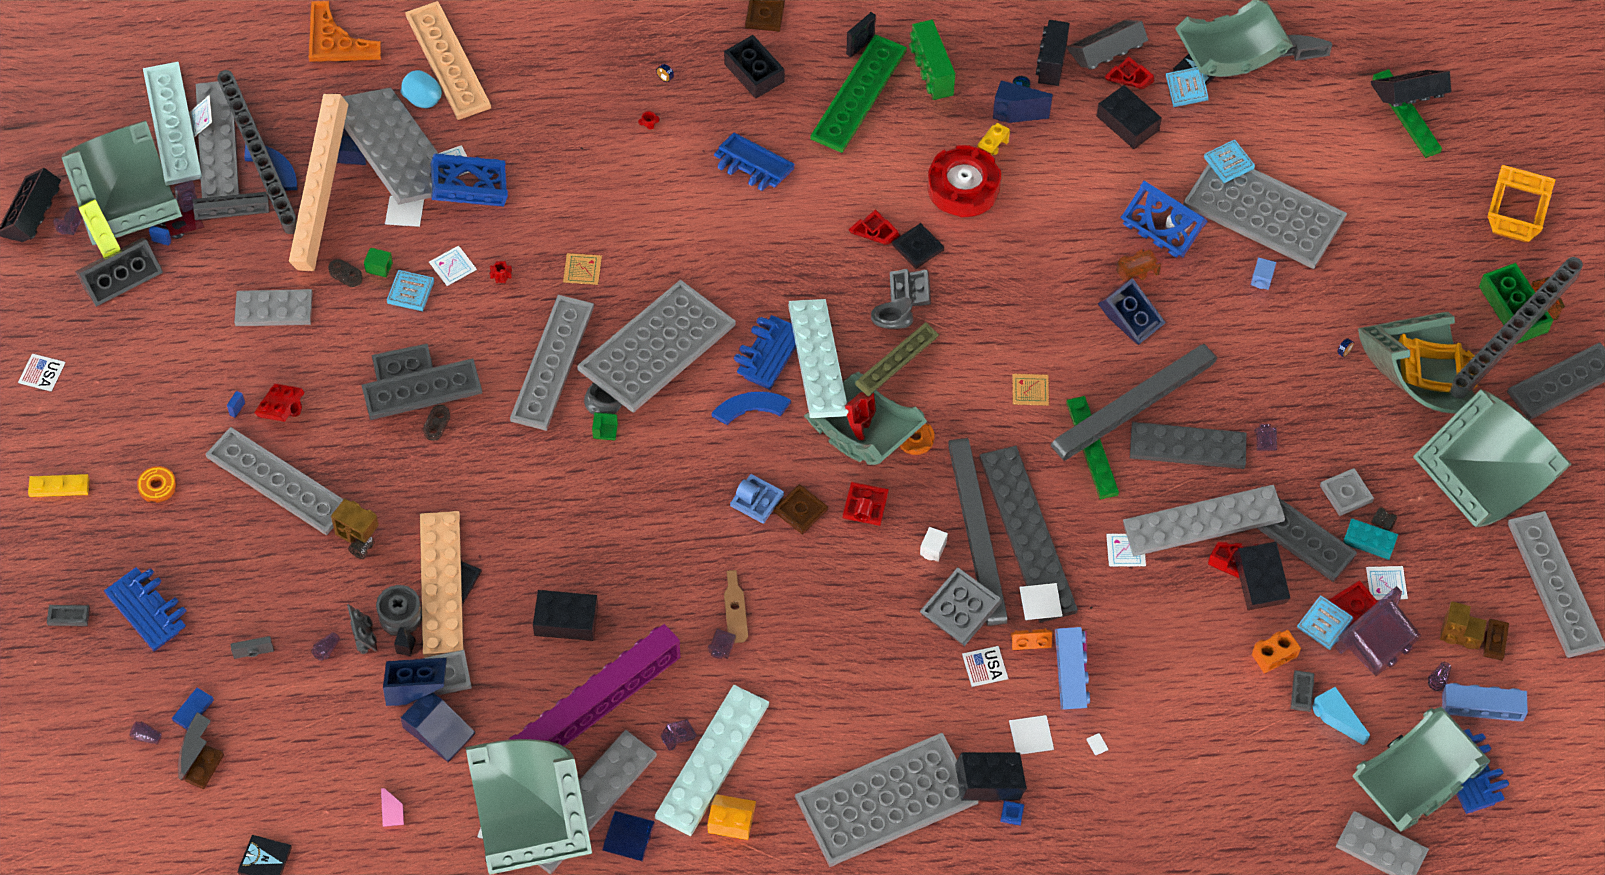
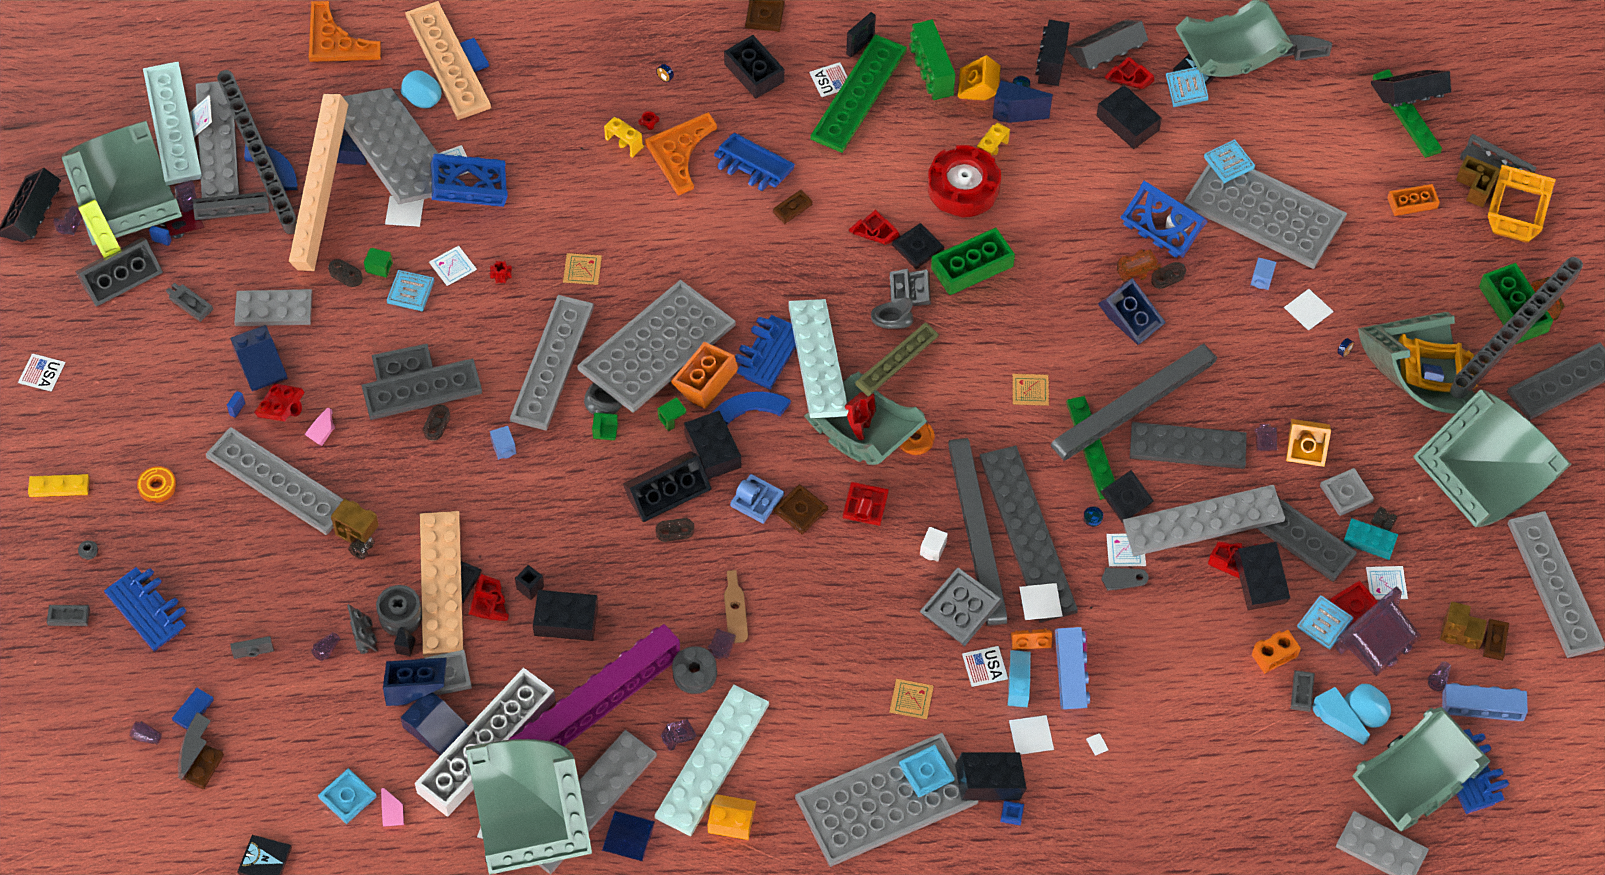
none -> dark grey plate [78,540,98,560]
none -> dark grey hinge [166,283,213,322]
none -> dark blue slope [230,325,288,392]
none -> bright pink slope [305,408,335,446]
none -> medium azure tile [318,768,377,824]
none -> white brick [415,668,556,817]
none -> blue tile [460,38,489,72]
none -> red slope [468,574,509,621]
none -> medium blue brick [490,426,516,460]
none -> black brick [515,565,544,600]
none -> yellow window [604,117,644,158]
none -> black slope [623,451,712,522]
none -> orange plate [644,112,717,196]
none -> clear smoke plate [655,518,694,542]
none -> green panel [657,397,686,432]
none -> orange slope [671,342,738,409]
none -> dark grey wheel [672,646,717,694]
none -> black brick [684,410,741,480]
none -> reddish brown plate [773,190,813,224]
none -> sticker [809,62,847,97]
none -> clear orange sticker [889,679,934,720]
none -> medium azure tile [899,745,955,798]
none -> green brick [931,227,1015,296]
none -> light orange slope [958,55,1001,101]
none -> medium azure slope [1007,650,1031,707]
none -> tile [1083,506,1103,527]
none -> black tile [1100,470,1154,523]
none -> dark grey piece [1101,568,1149,591]
none -> clear smoke plate [1151,262,1186,289]
none -> white sticker [1284,289,1334,330]
none -> light orange slope [1286,419,1331,467]
none -> medium azure piece [1344,684,1391,728]
none -> orange piece [1387,184,1440,216]
none -> blue tile [1421,363,1444,382]
none -> pearl gold brick [1456,155,1501,208]
none -> dark grey fence [1460,134,1537,192]

